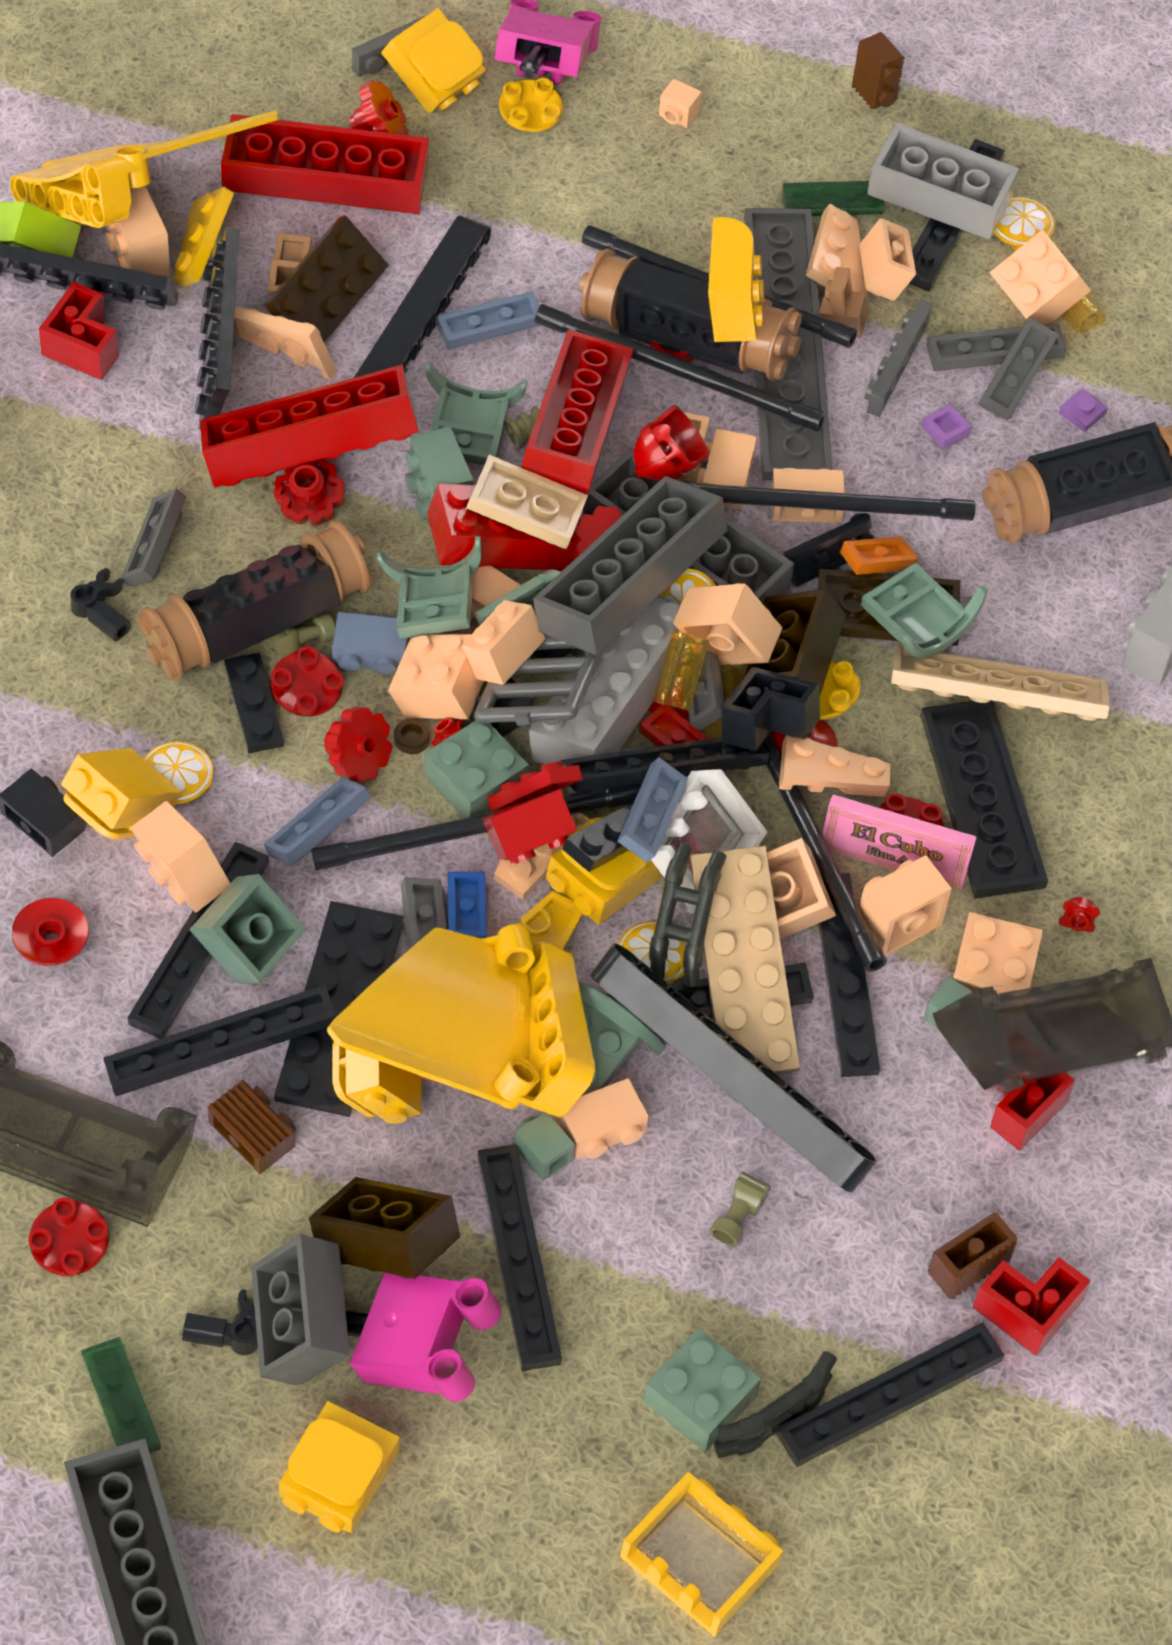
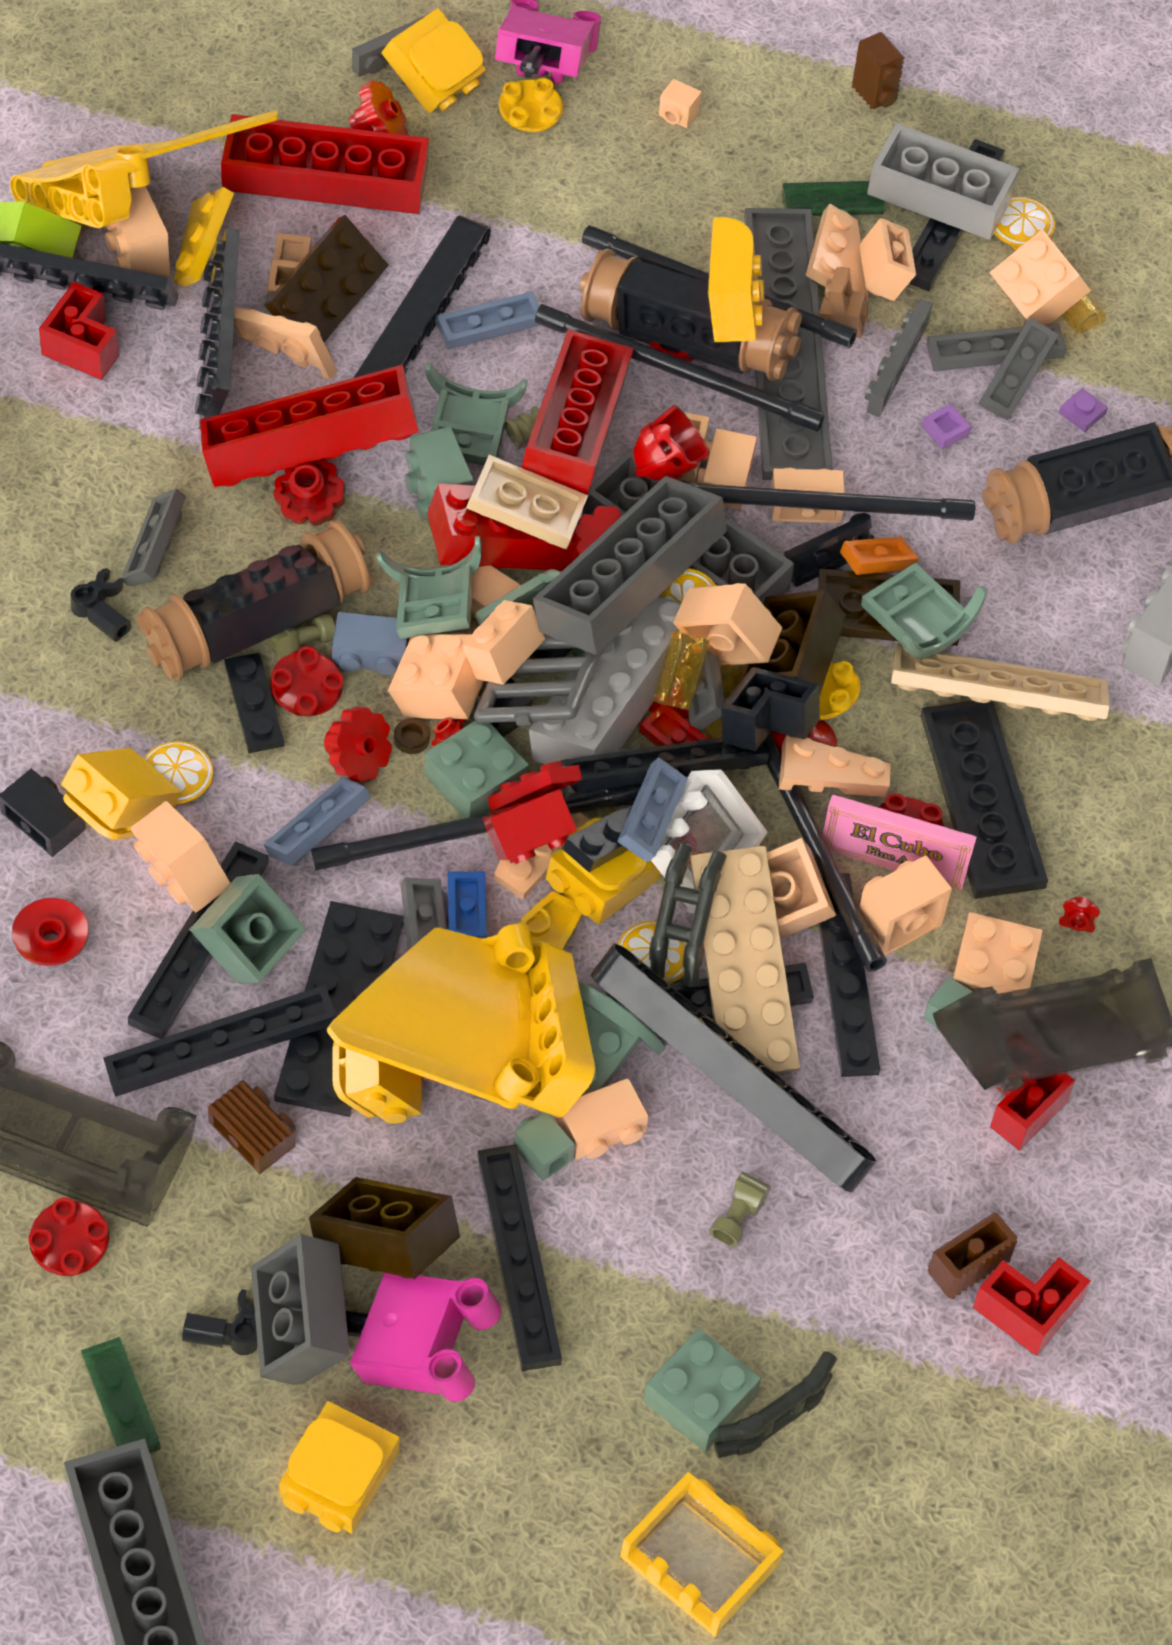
black plate [776,1322,1004,1467] -> none

